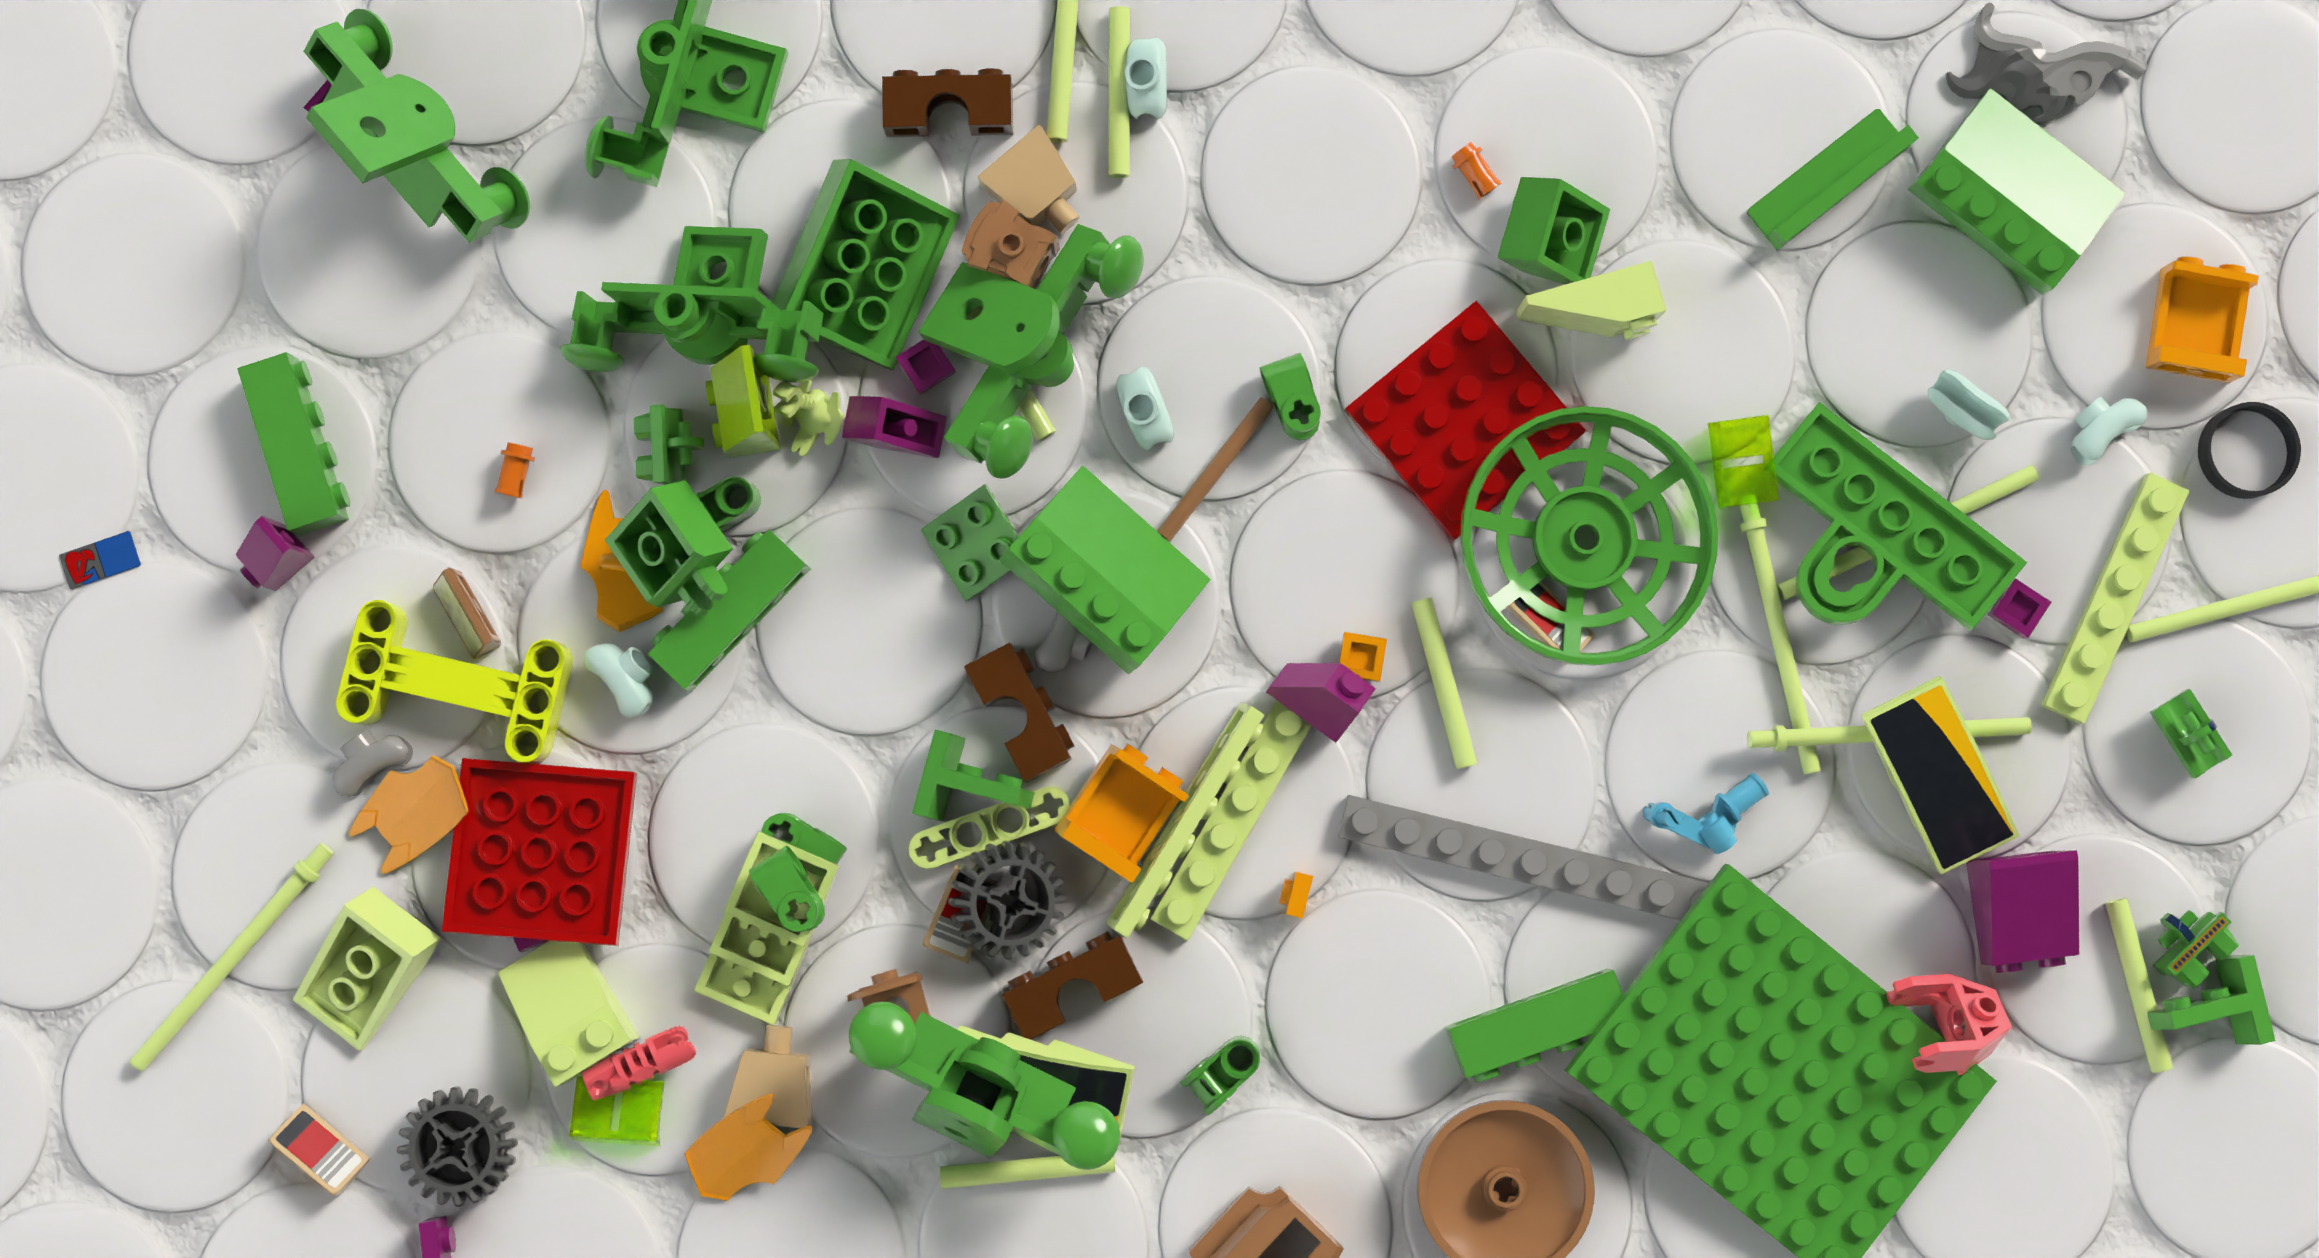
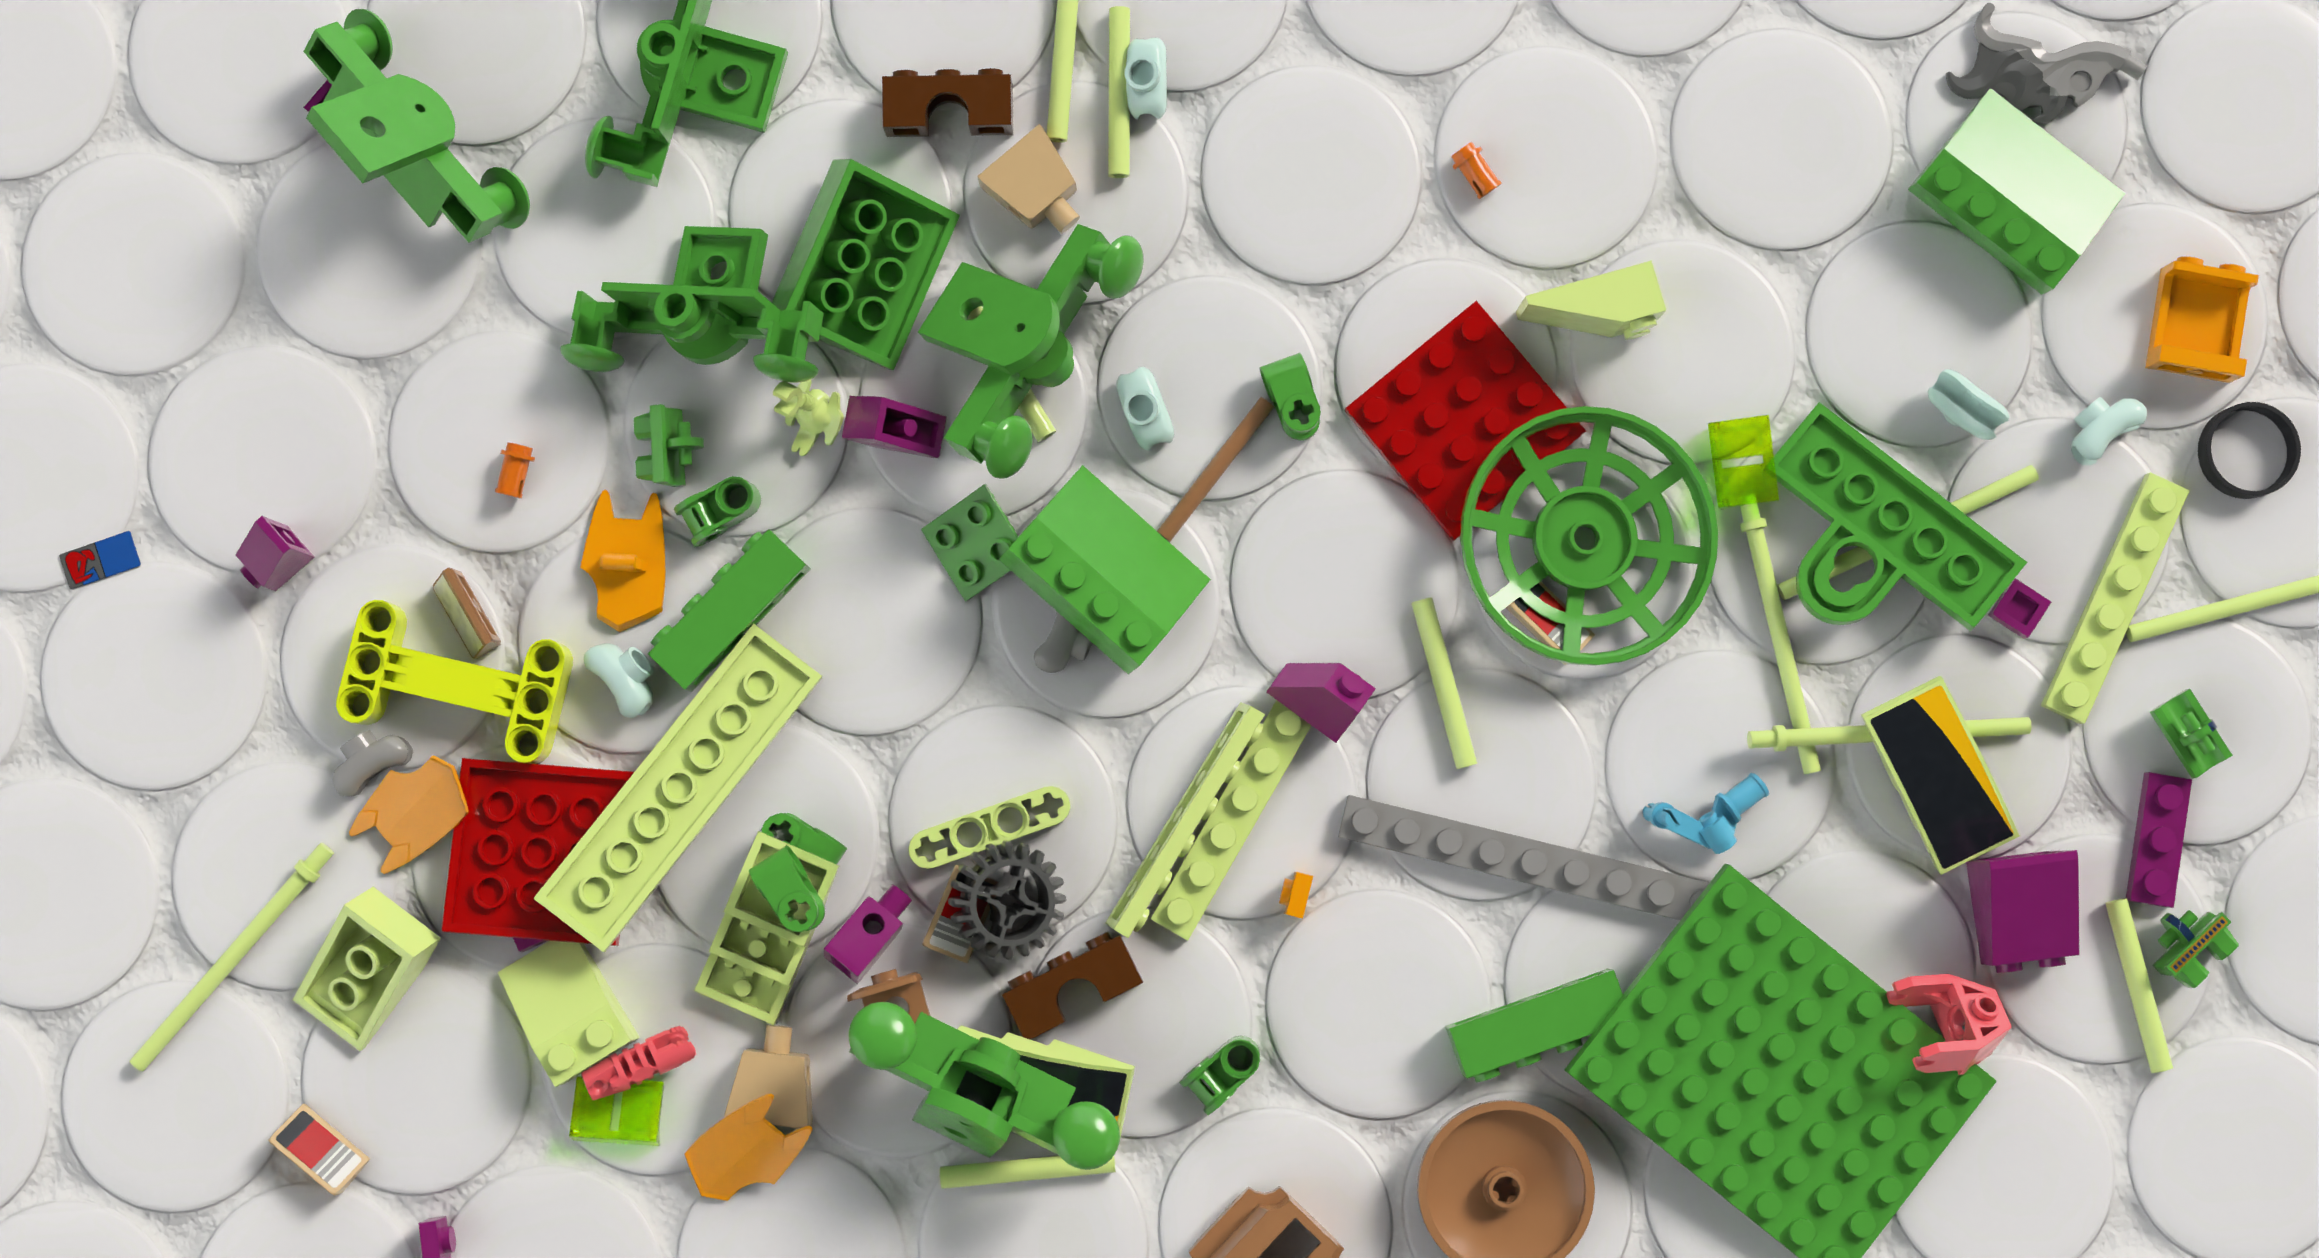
bright green brick [237,352,350,536] -> none
dark grey gear [397,1086,518,1207] -> none
bright green hinge [605,480,733,617] -> none
lime slope [706,344,780,458] -> none
magenta plate [896,339,956,395] -> none
bright green bracket [912,729,1035,822] -> none
medium nougat piece [962,199,1060,289] -> none
reddish brown arch [964,642,1075,783] -> none
light orange panel [1053,744,1190,883] -> none
light orange plate [1339,632,1387,682] -> none
bright green slope [1497,177,1610,285] -> none
bright green panel [1747,109,1919,251] -> none
bright green bracket [2147,955,2276,1045] -> none
none -> yellowish green plate [533,623,822,953]
none -> magenta torso [824,884,912,985]
none -> magenta plate [2126,772,2192,908]

